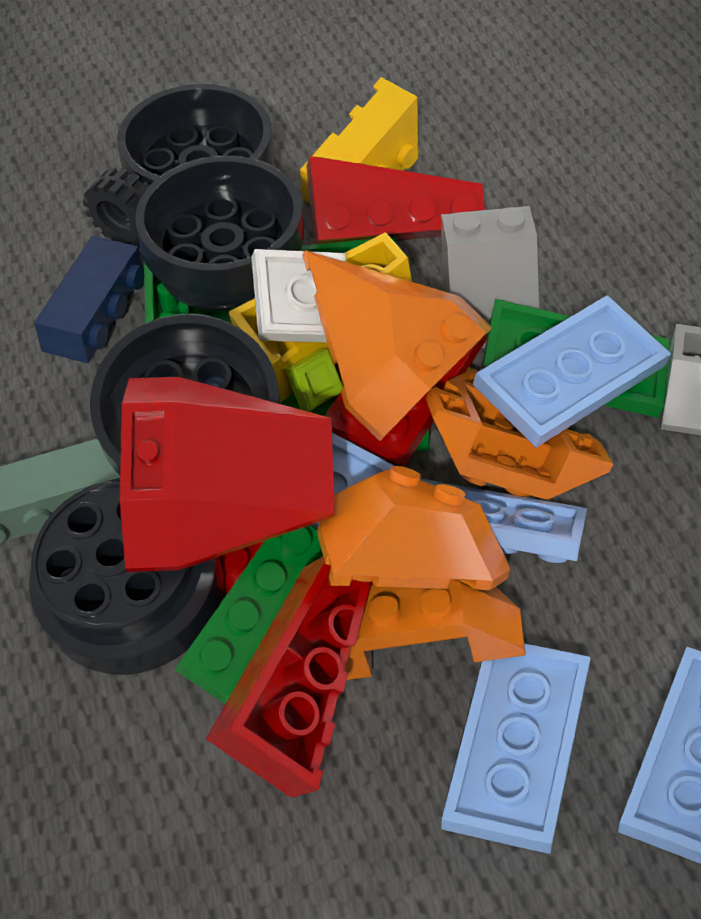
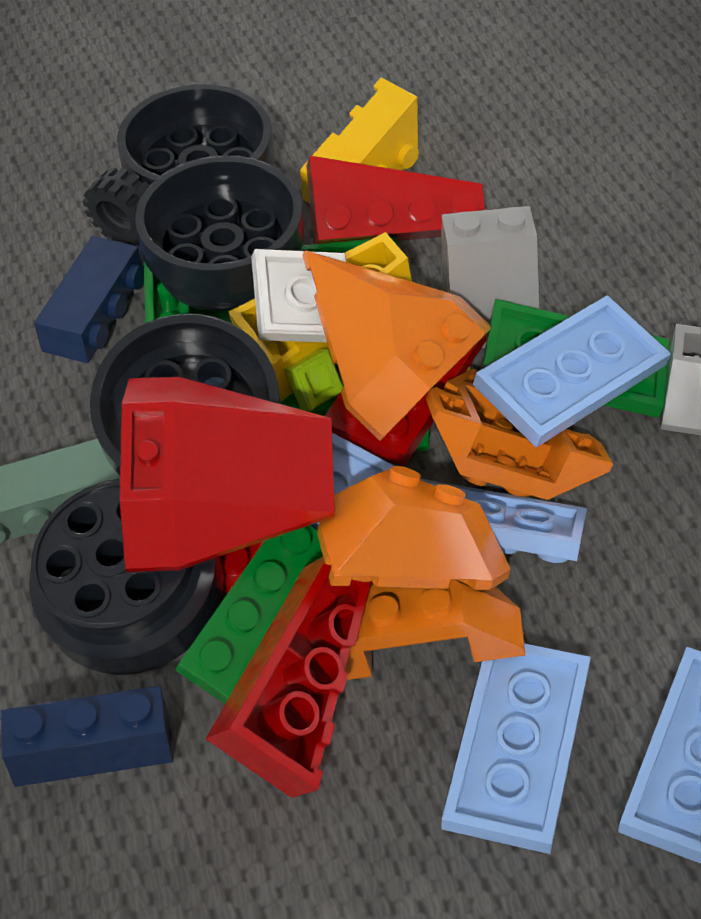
none -> dark blue brick [1,686,173,787]

